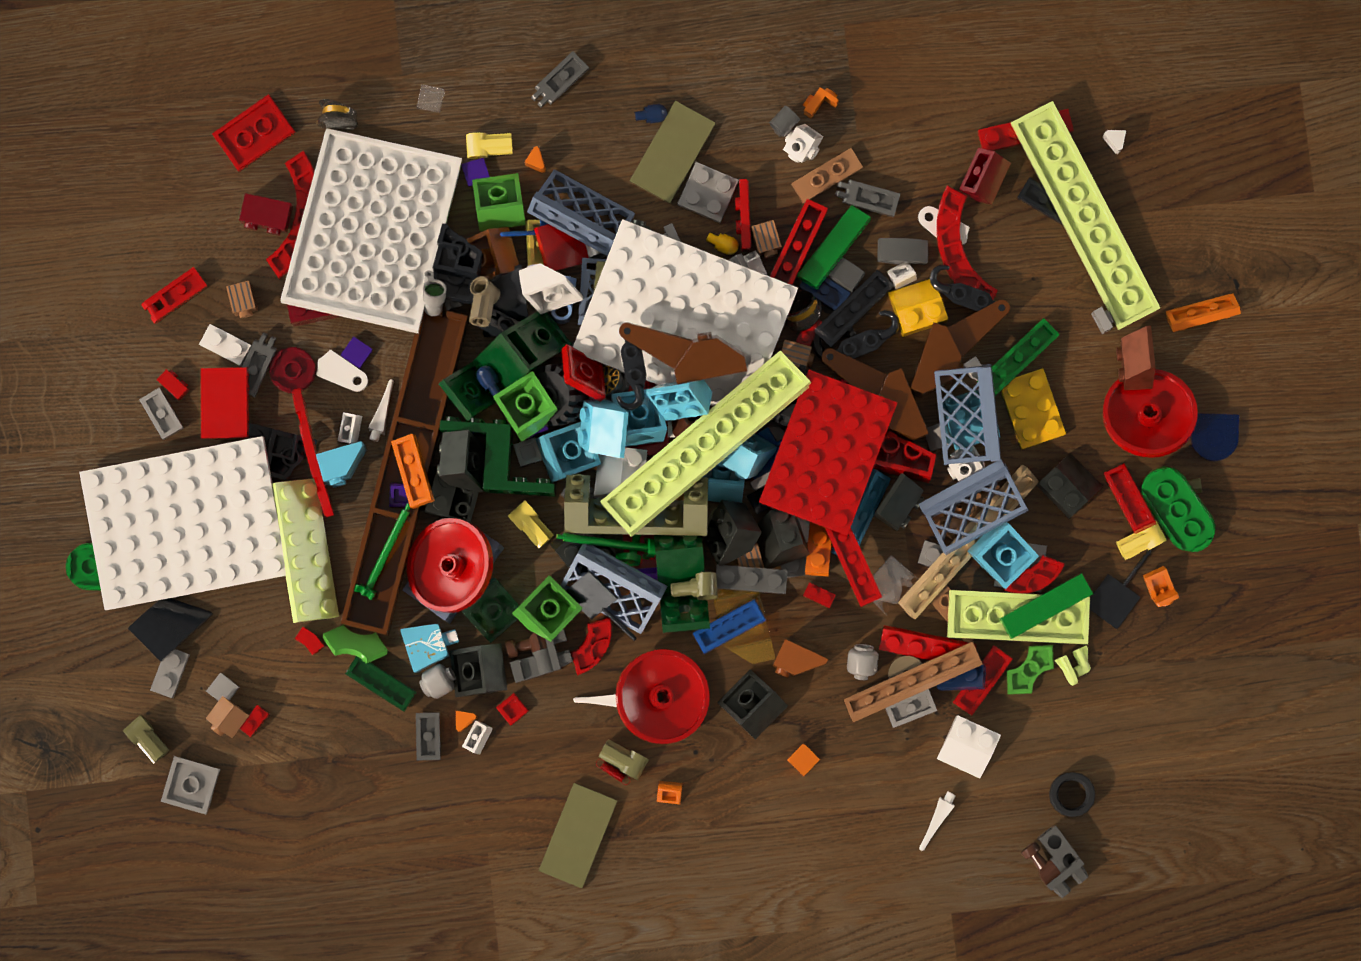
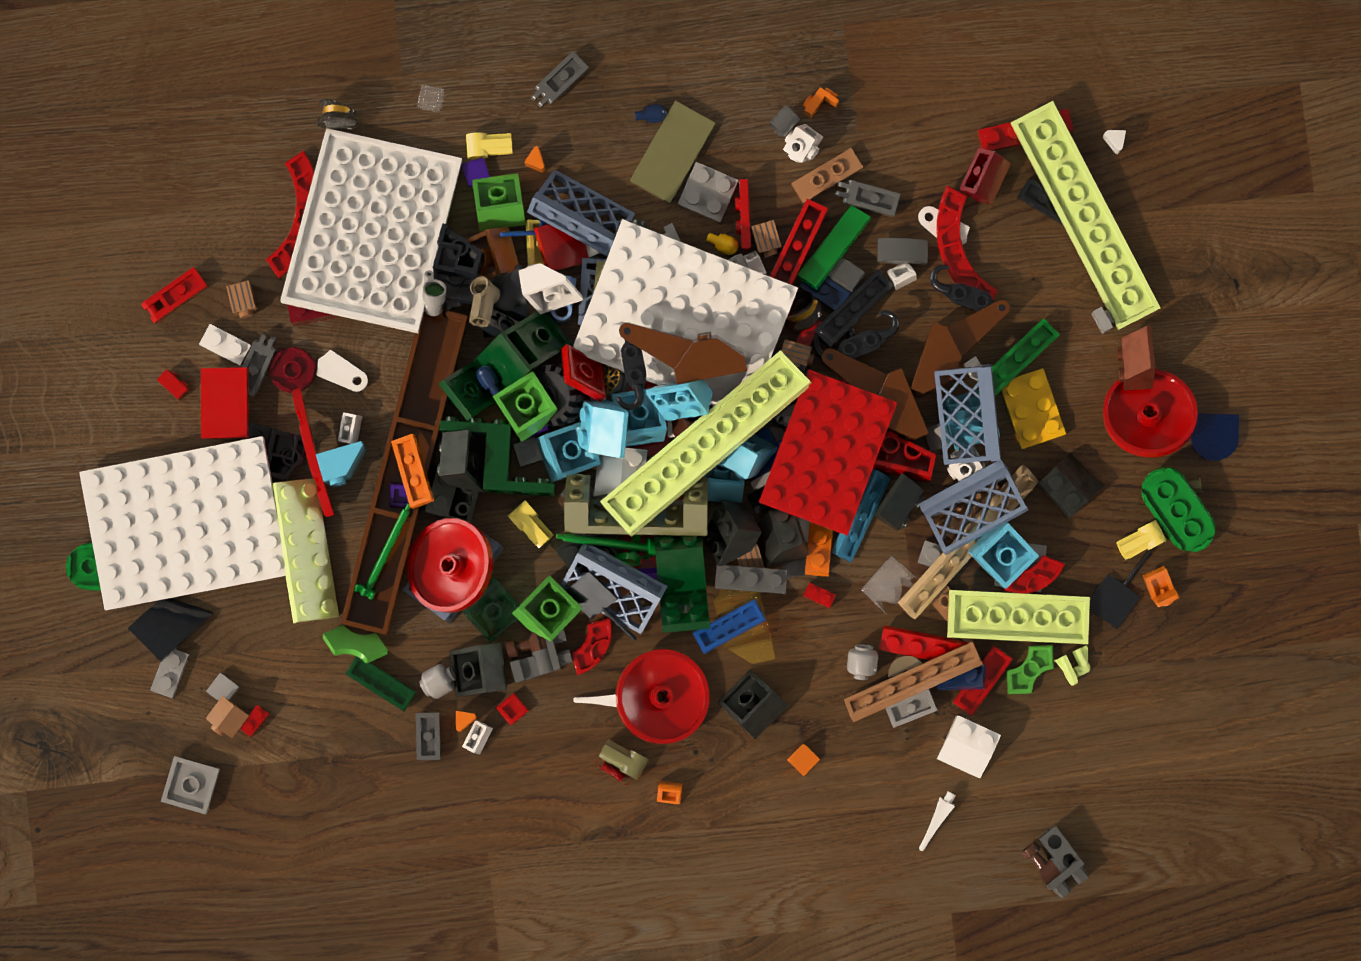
olive piece [123,714,169,763] -> none
light grey plate [139,388,184,440] -> none
red tile [212,94,296,172] -> none
dark red brick [239,193,293,236] -> none
red piece [295,627,325,655] -> none
dark purple tile [340,336,373,369] -> none
white piece [368,379,394,442] -> none
medium azure torso [400,624,459,673] -> none
olive tile [539,783,618,888] -> none
olive pin [671,572,718,600] -> none
dark orange slope [772,639,828,678] -> none
red plate [825,528,882,607] -> none
yellow slope [888,279,948,337] -> none
green tile [999,573,1093,639] -> none
black tyre [1049,772,1095,817] -> none
red plate [1103,463,1156,534] -> none
orange plate [1166,293,1241,332] -> none

